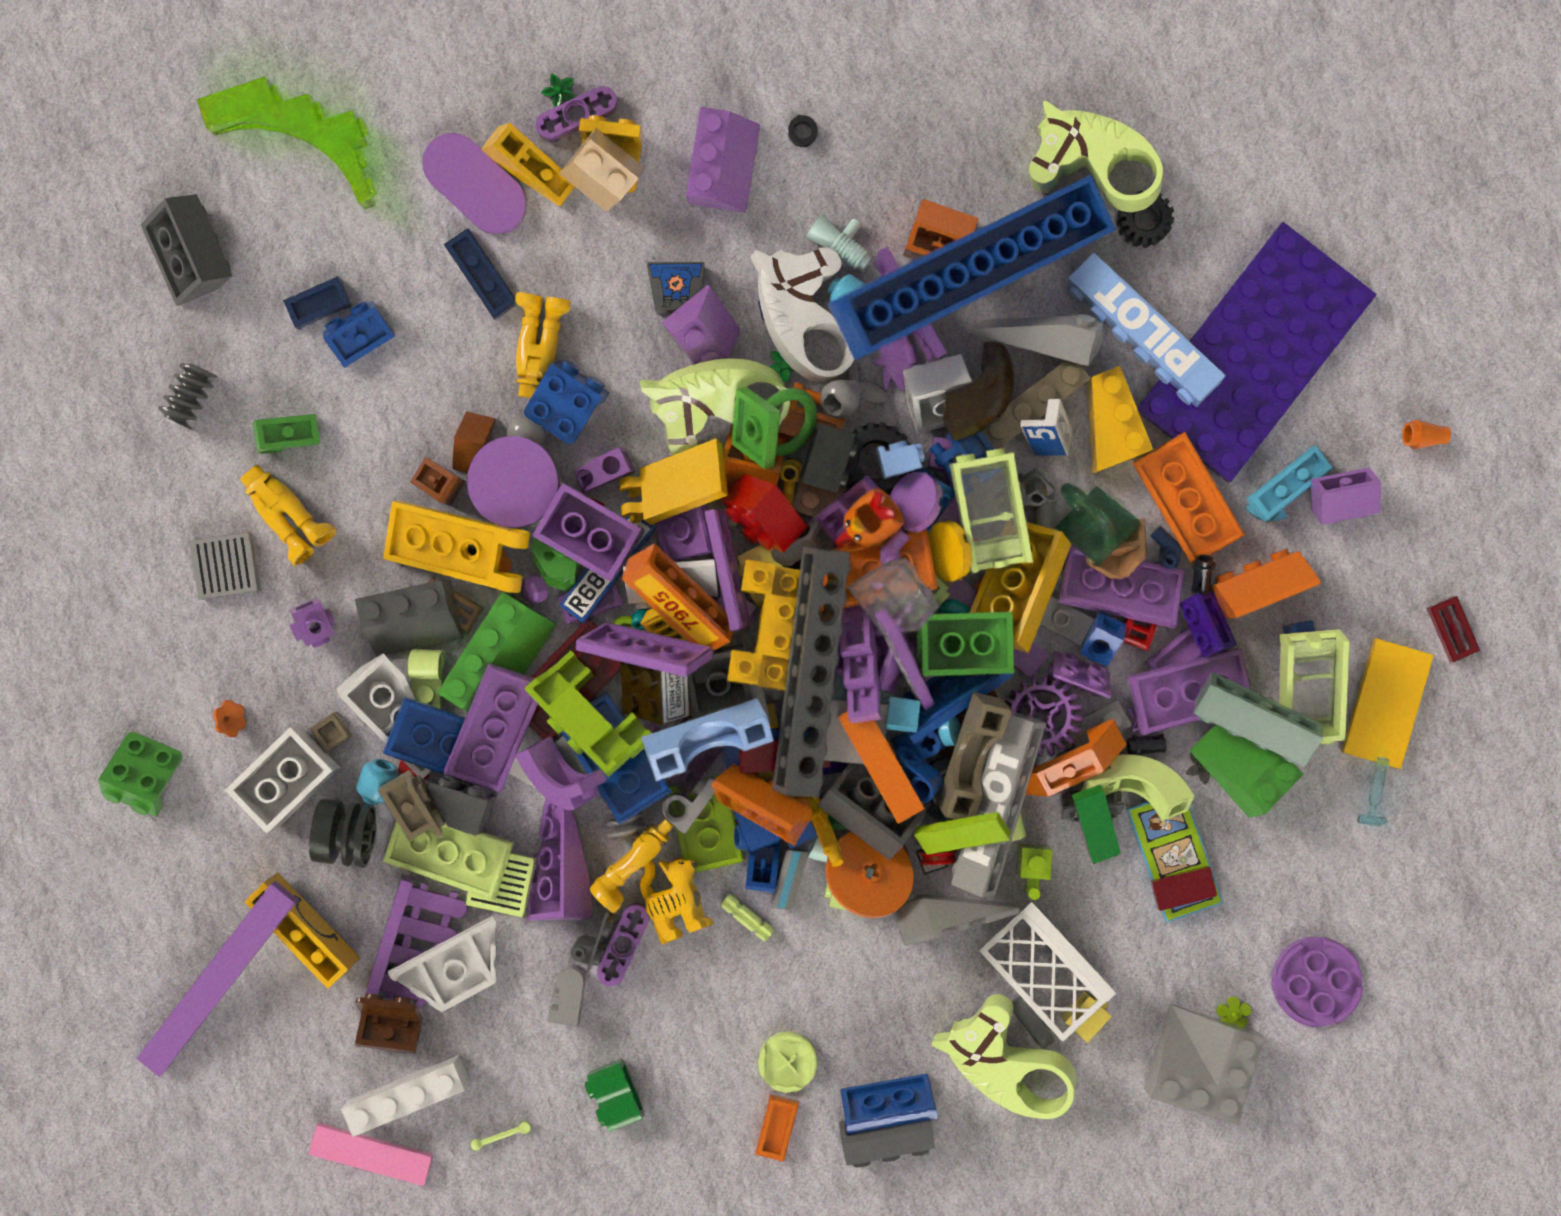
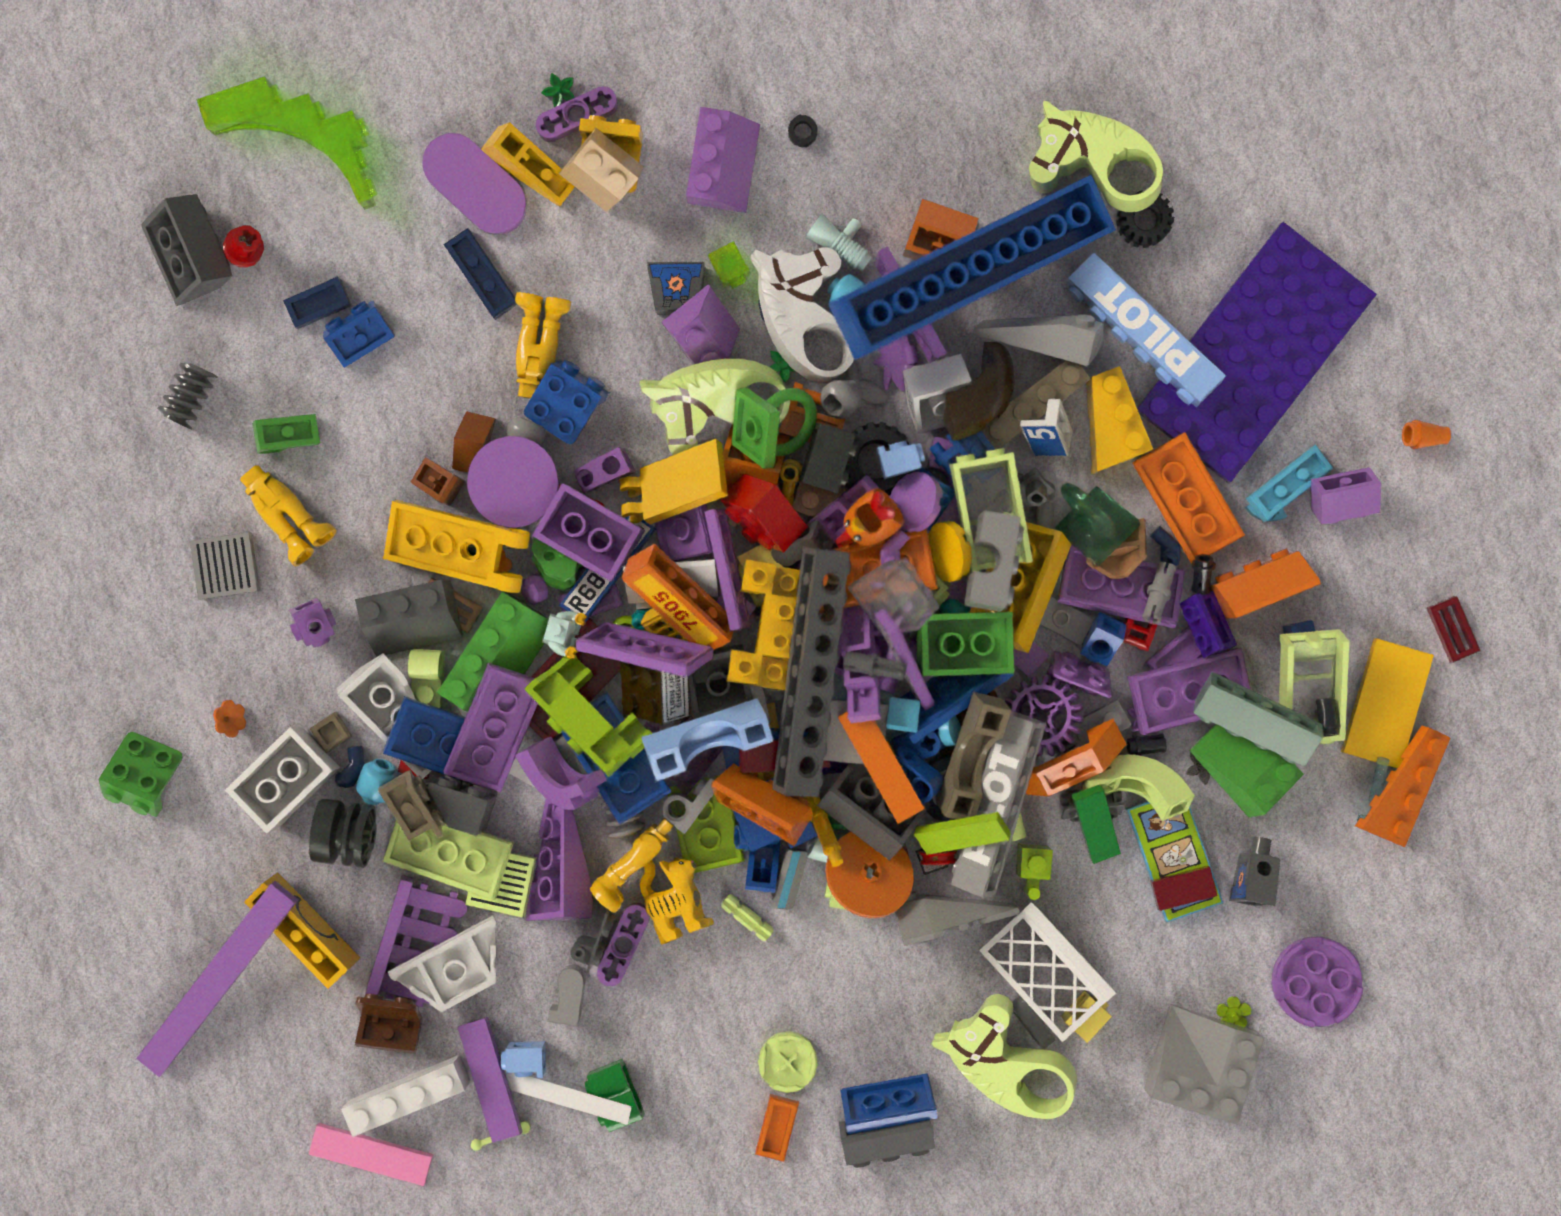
none -> red piece [223,225,264,268]
none -> dark blue arm [335,746,365,788]
none -> medium lavender tile [457,1017,523,1143]
none -> light blue brick [501,1041,546,1078]
none -> white sticker [504,1070,631,1125]
none -> light aqua piece [542,611,587,659]
none -> clear neon green bracket [707,241,750,289]
none -> dark grey axle [844,651,907,680]
none -> light grey arch [964,510,1024,612]
none -> light grey pin [1142,562,1177,624]
none -> dark grey torso [1230,836,1280,907]
none -> black pin [1315,698,1341,737]
none -> orange wing [1355,725,1451,847]

